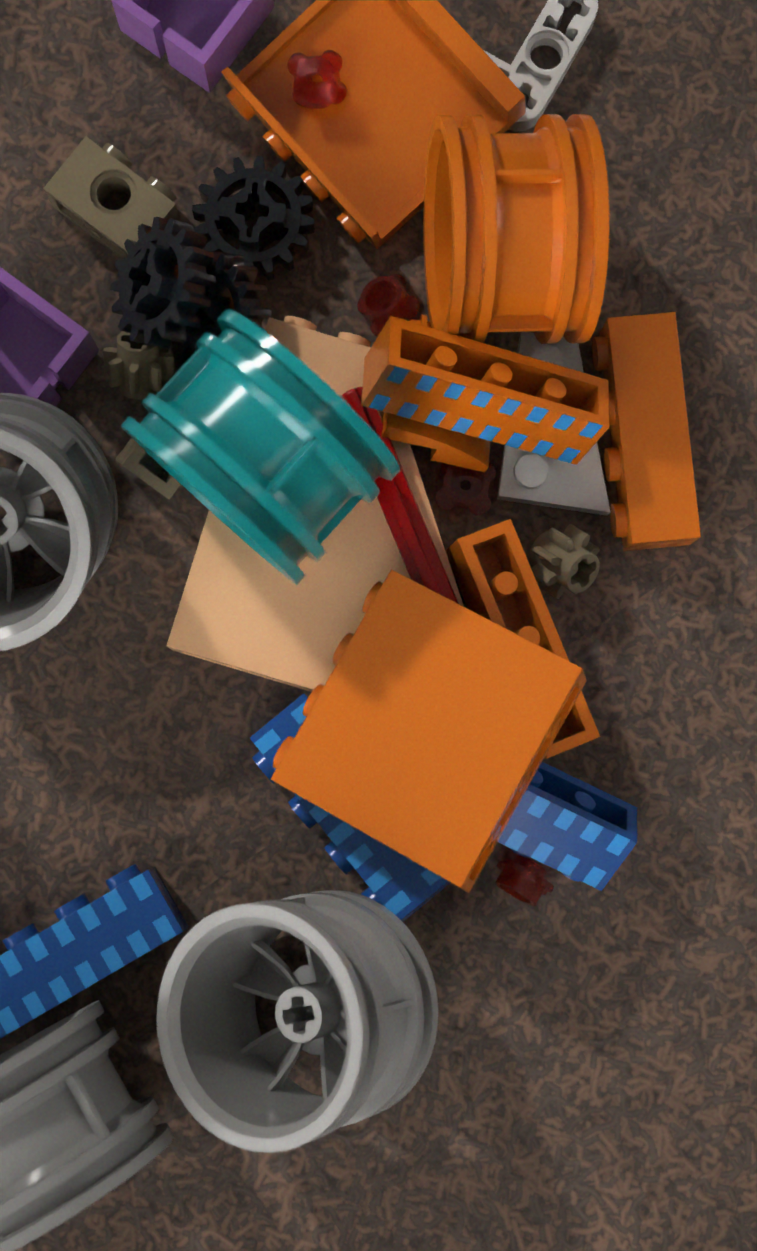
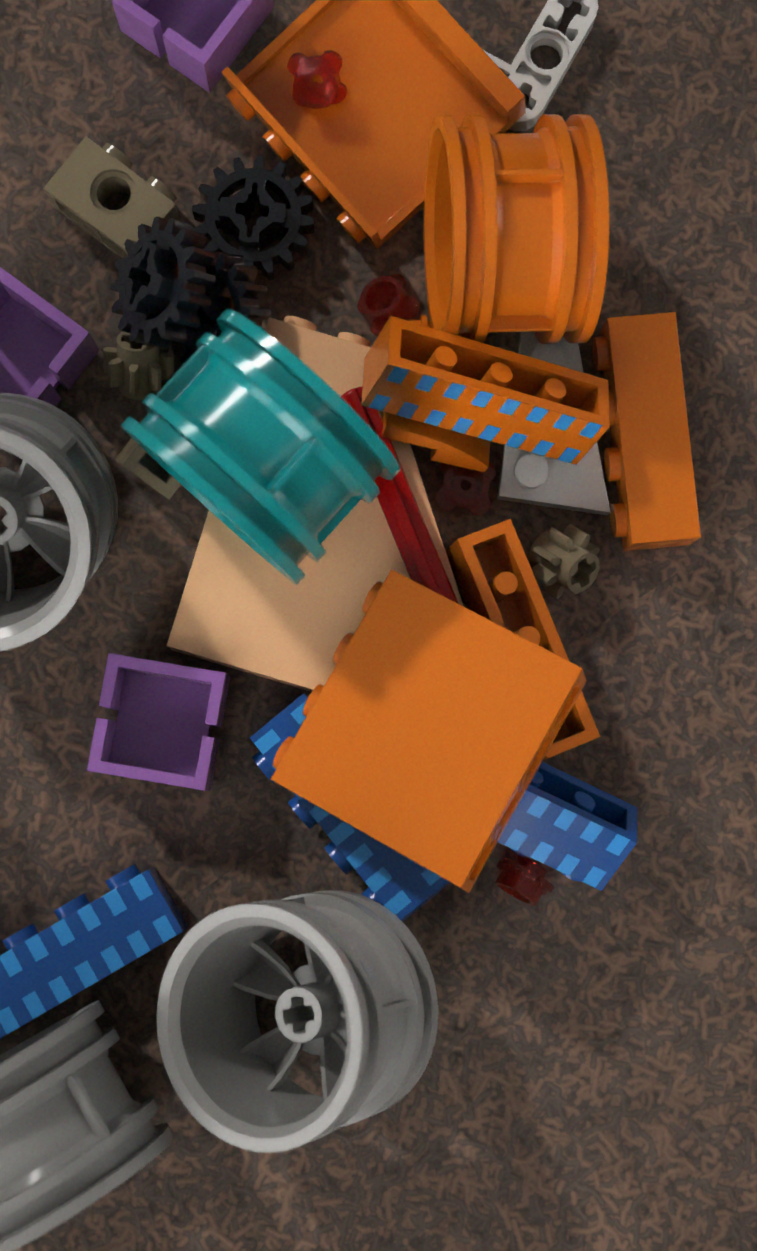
none -> medium lavender piece [87,653,231,791]

